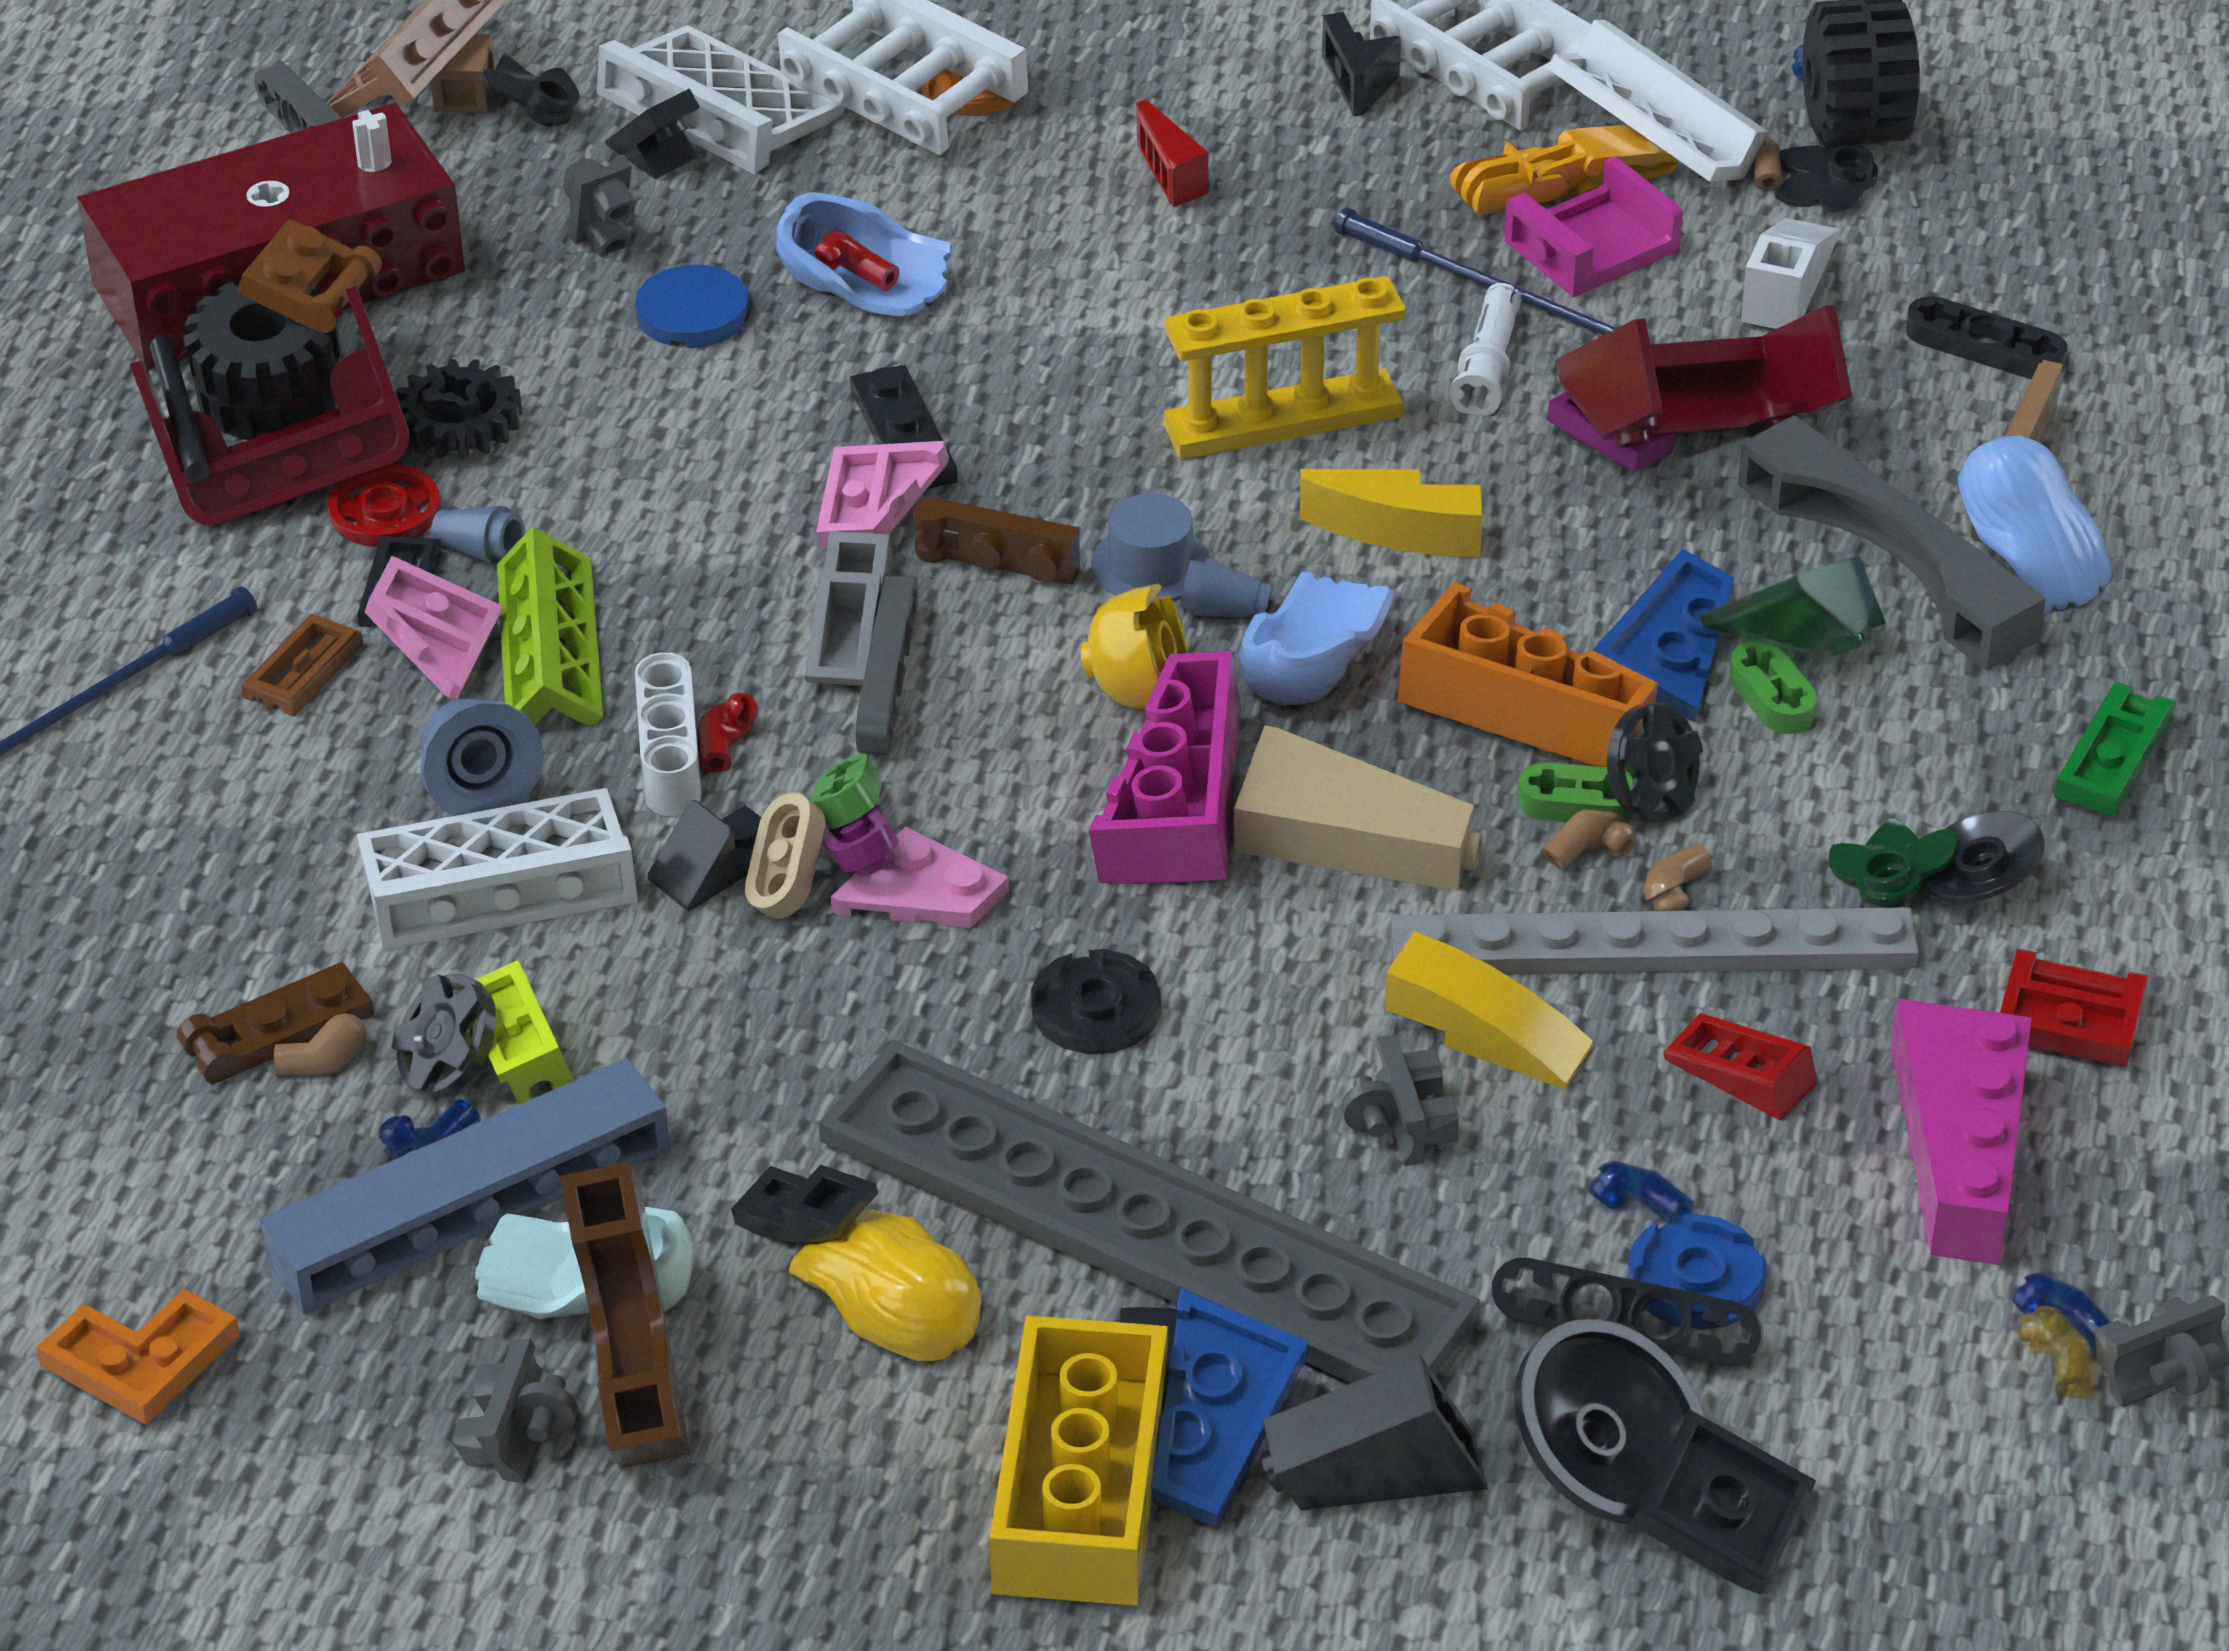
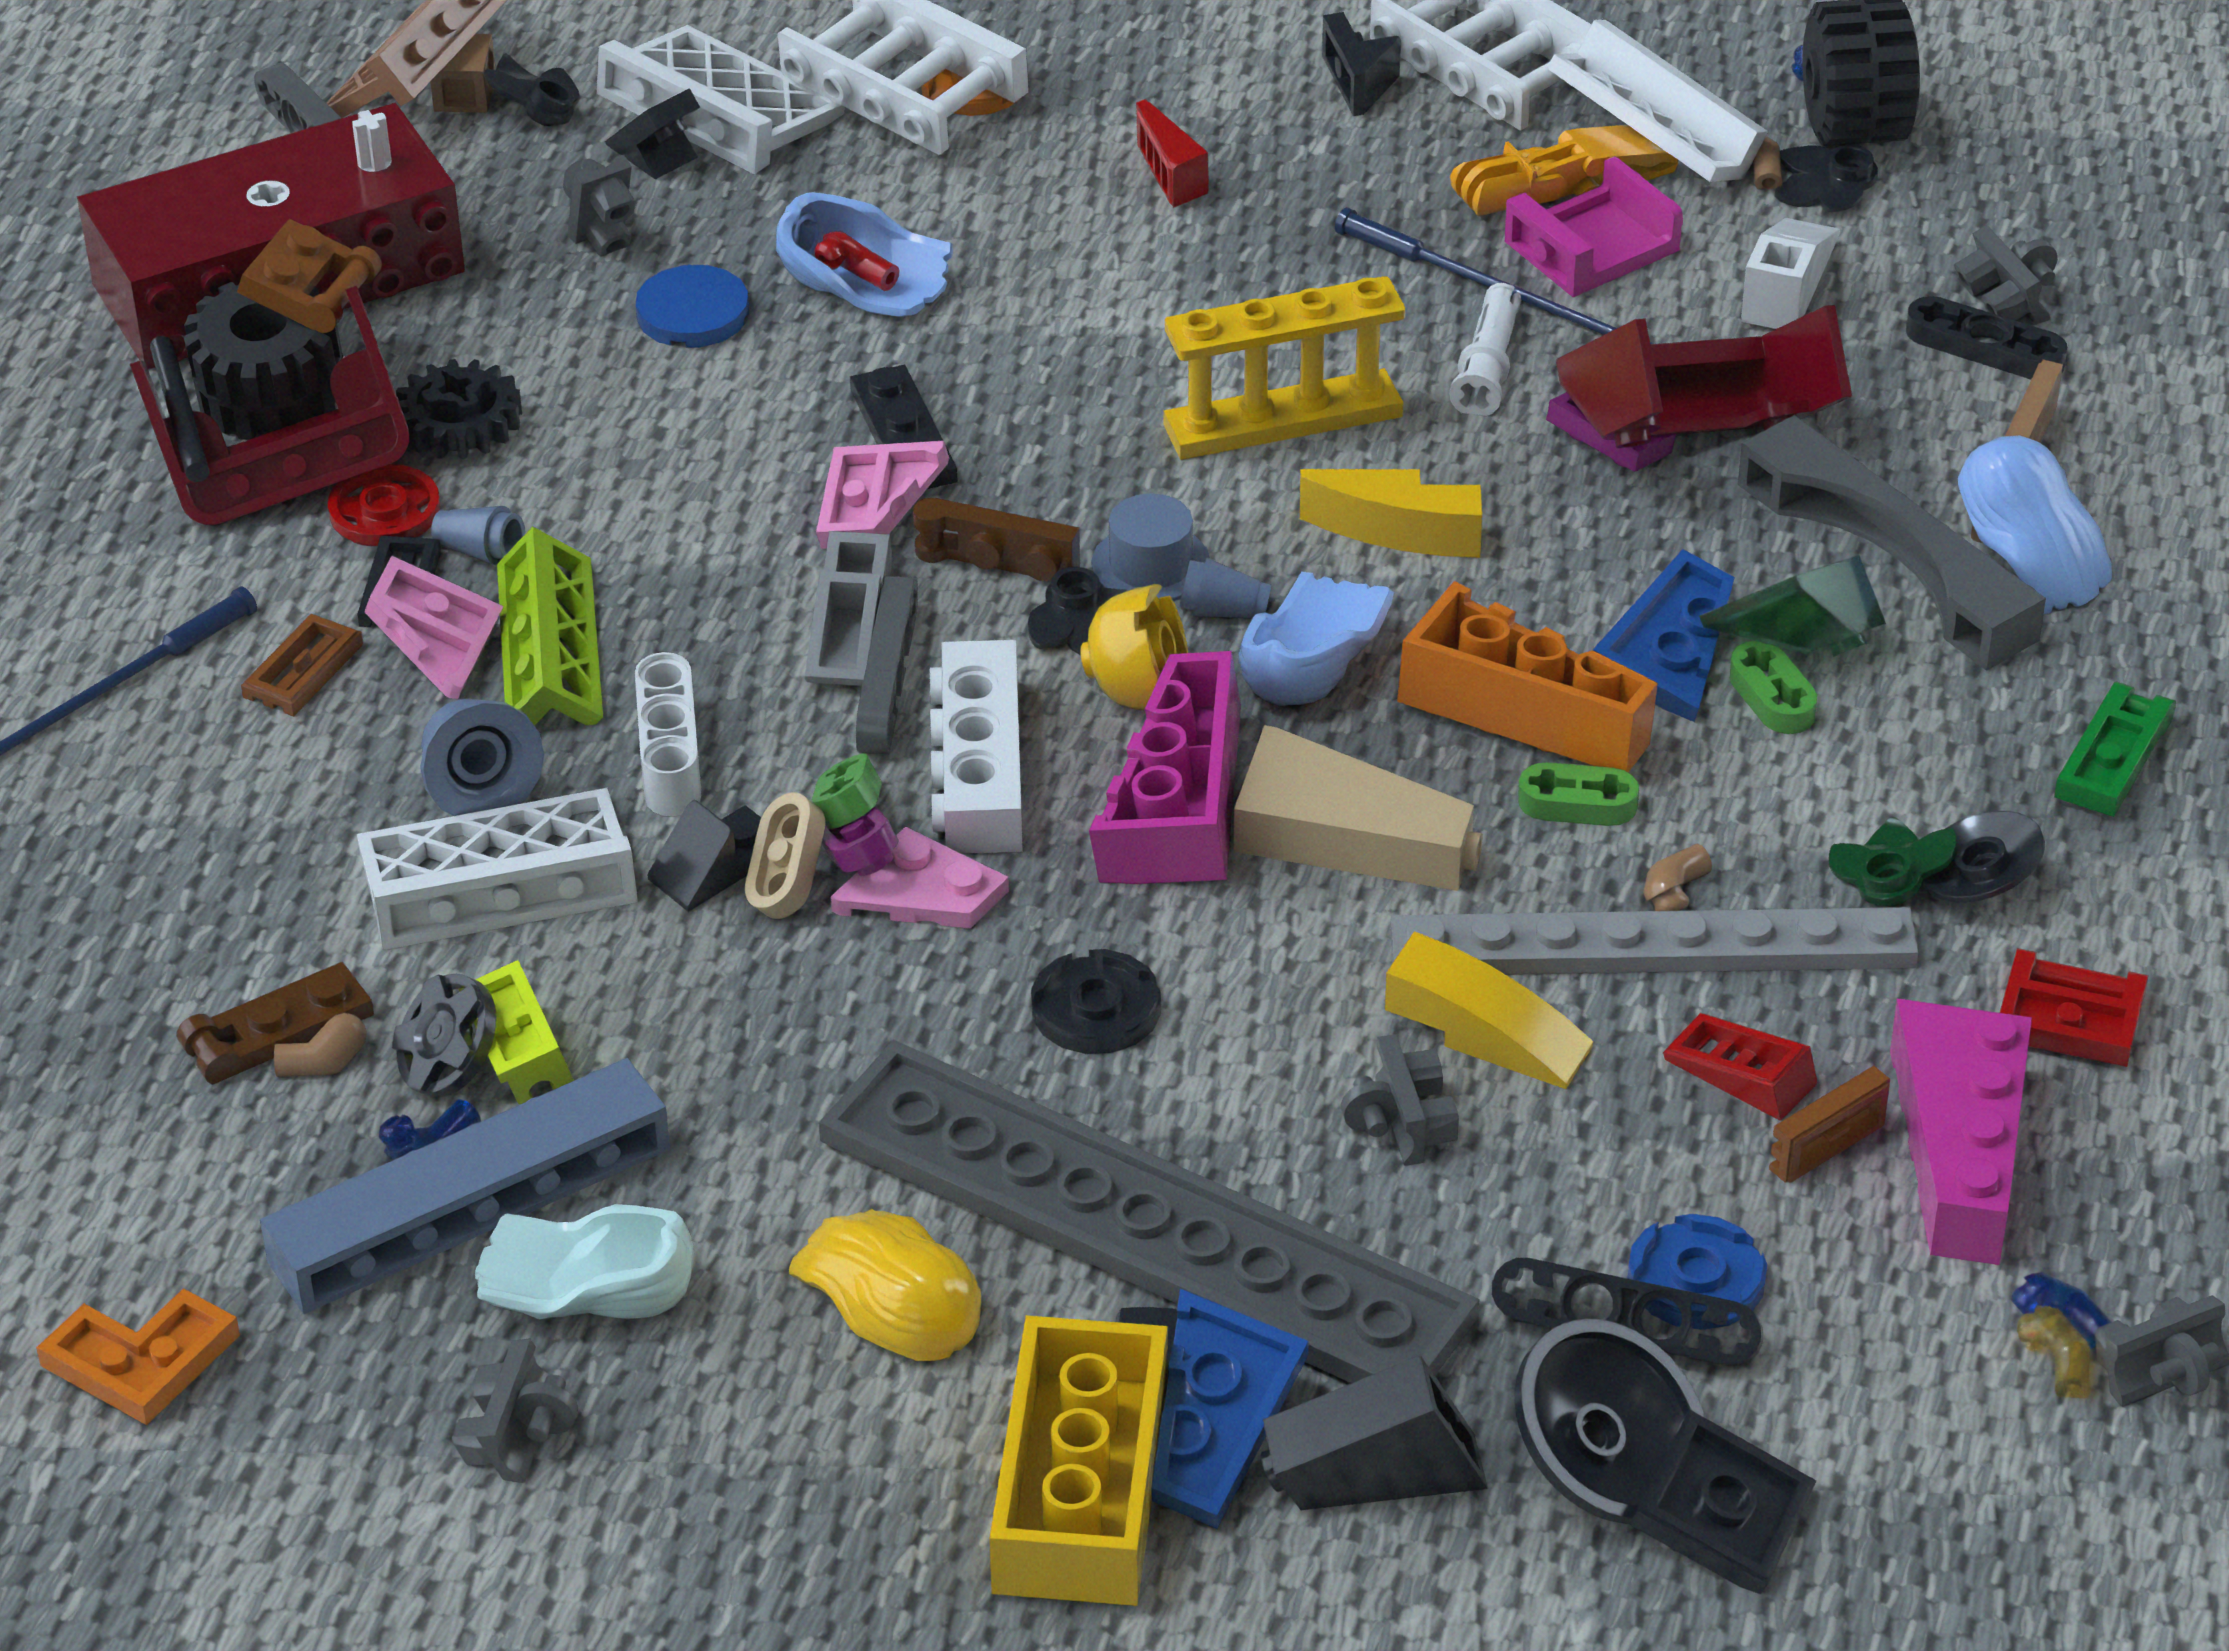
reddish brown arch [560,1162,691,1468] -> none
red arm [697,692,759,773] -> none
black slope [731,1164,879,1242] -> none
medium nougat arm [1541,809,1636,871] -> none
clear blue arm [1588,1160,1694,1224] -> none
black wheel [1607,703,1703,822] -> none
none -> white brick [930,640,1023,854]
none -> black plate [1028,567,1128,655]
none -> dark orange tile [1769,1065,1890,1183]
none -> dark grey hips [1954,225,2058,325]

